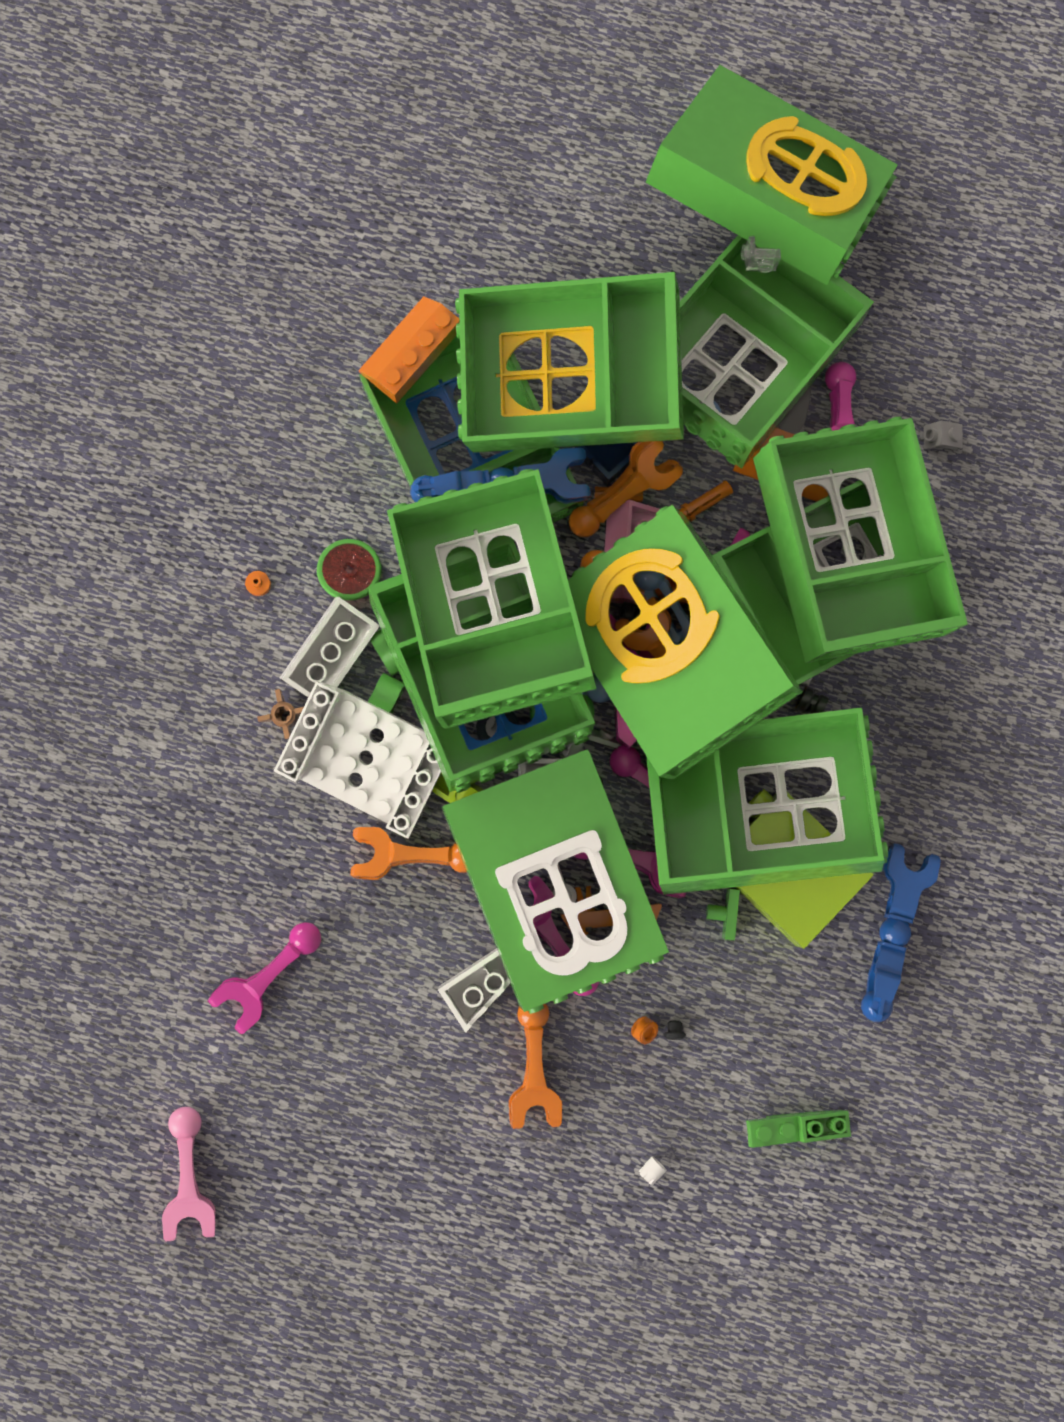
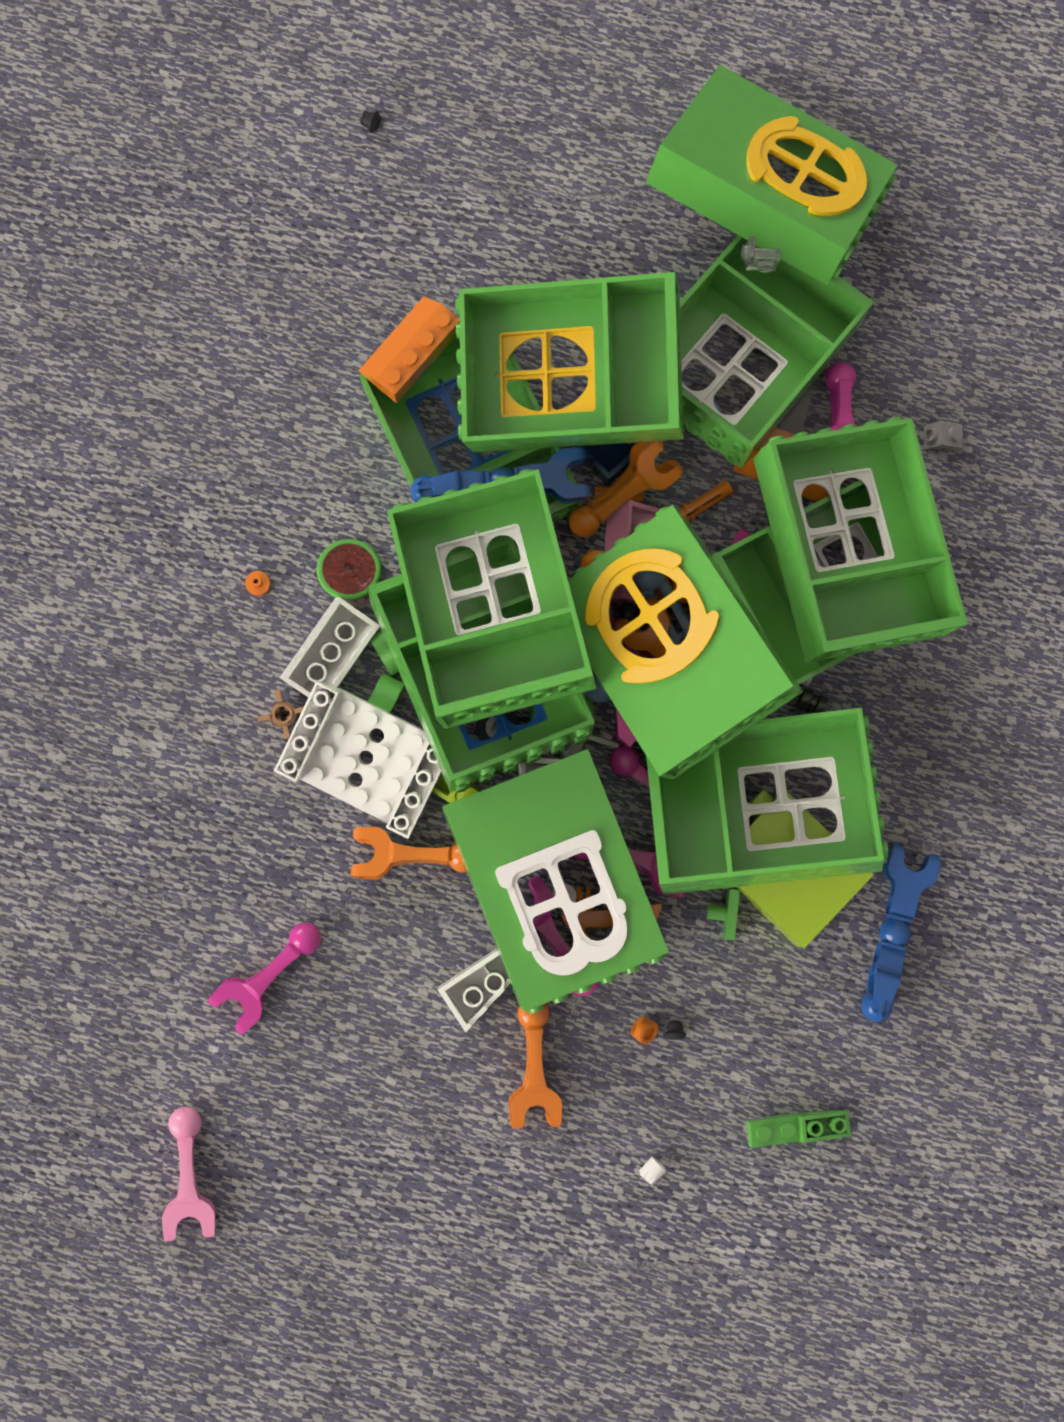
none -> black piece [360,111,381,133]

